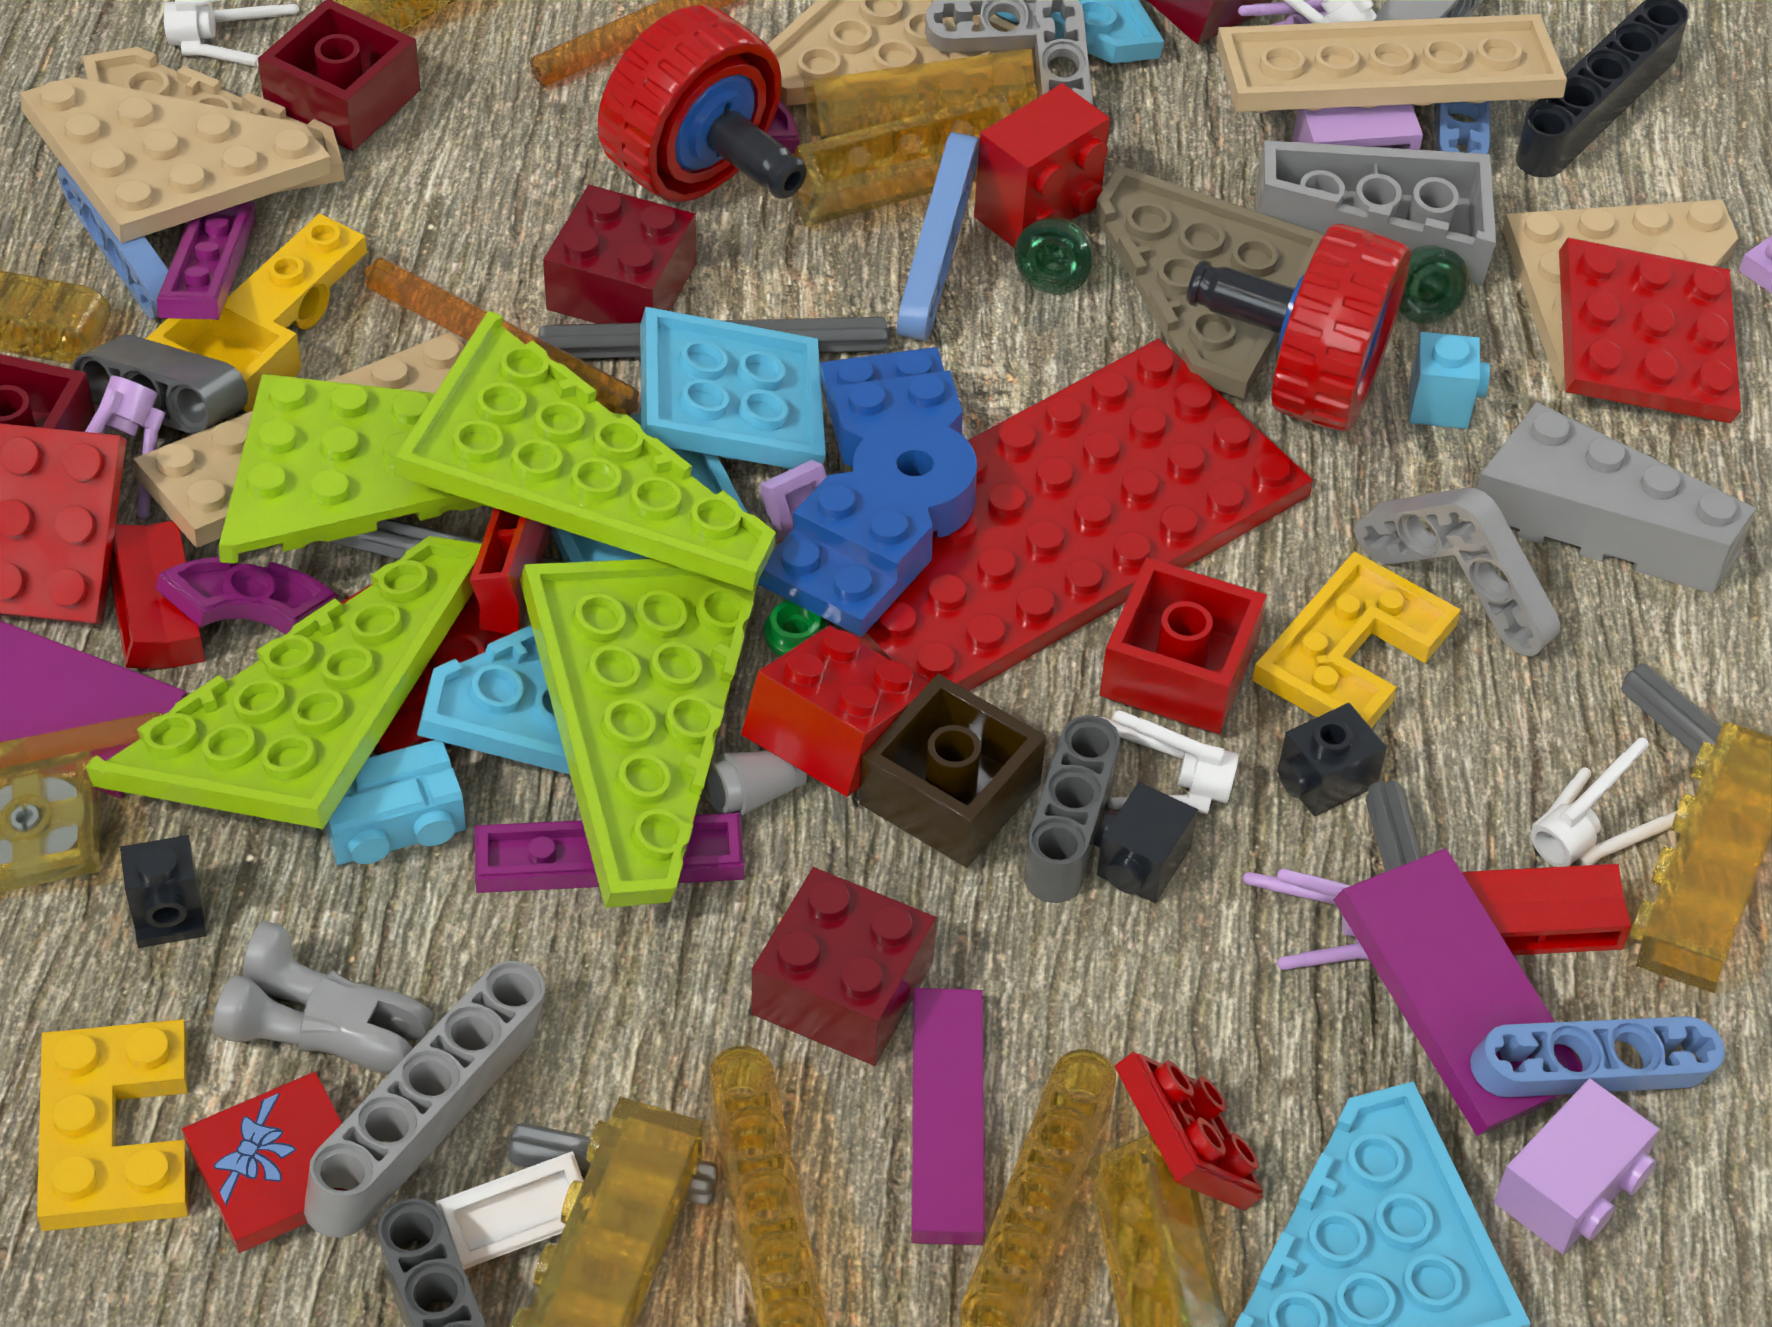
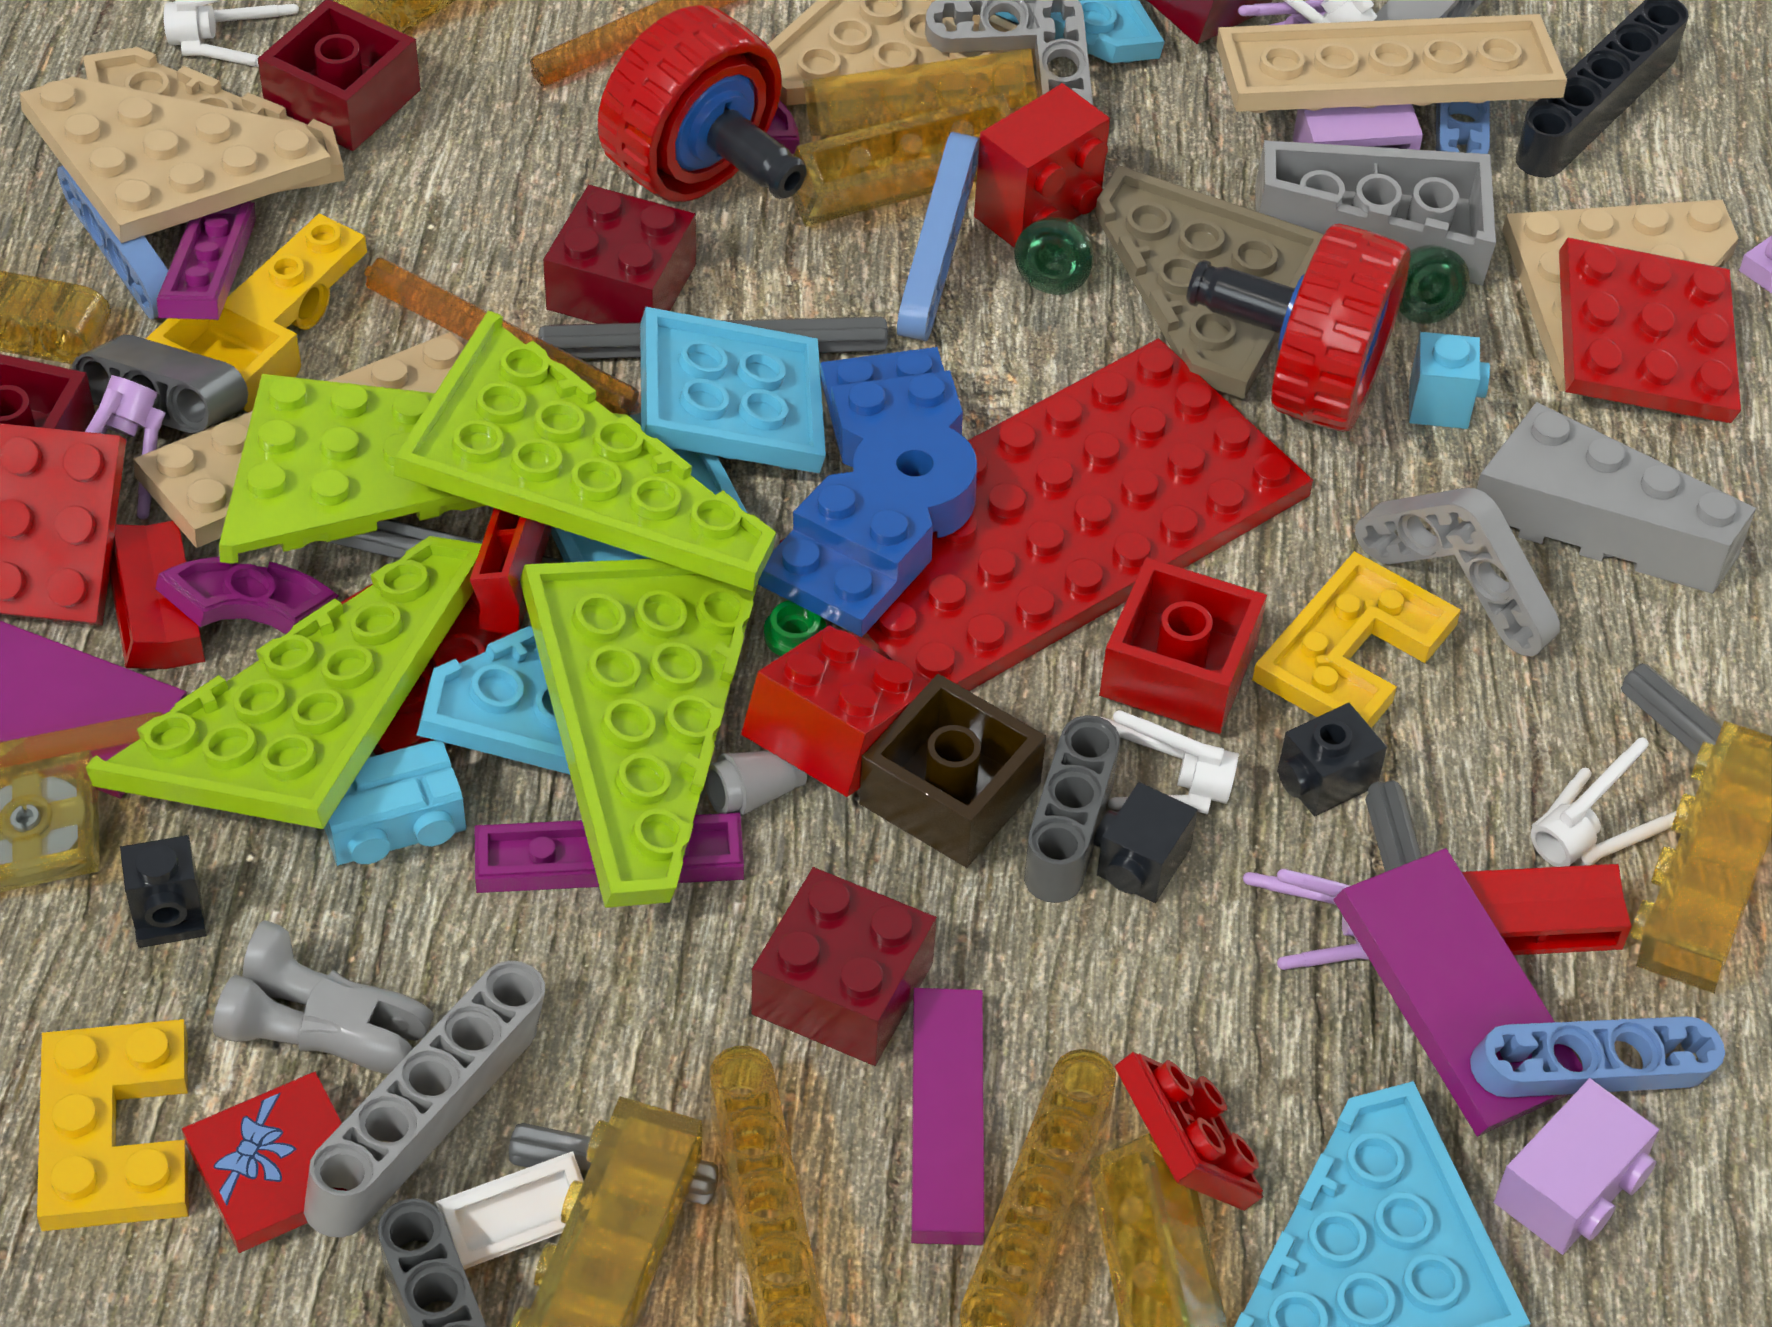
lavender tile [760,460,827,540] -> none

